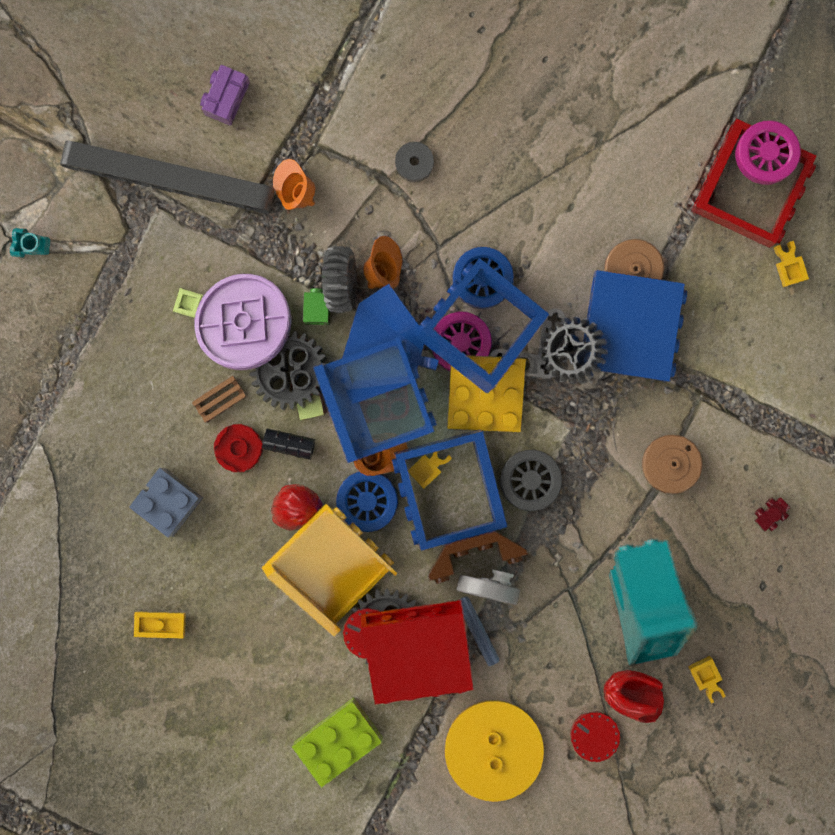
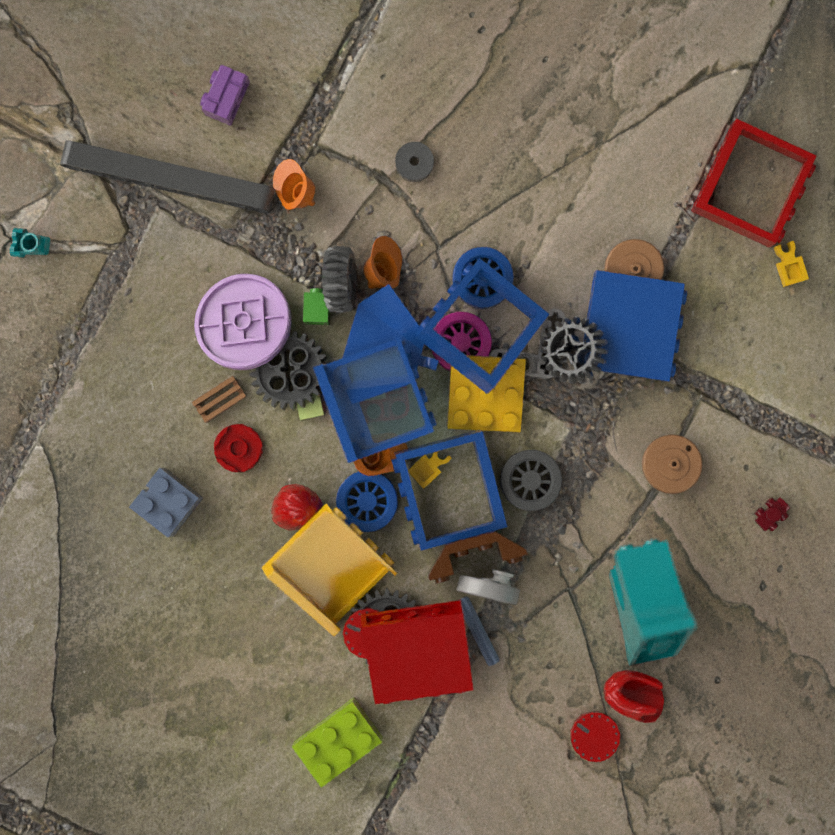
yellow plate [134,611,186,638] -> none
yellowish green tile [173,288,204,318] -> none
black axle [262,428,315,460] -> none
yellow plate [445,700,544,802] -> none
yellow plate [688,656,726,704] -> none
dark pink wheel [735,121,801,185] -> none

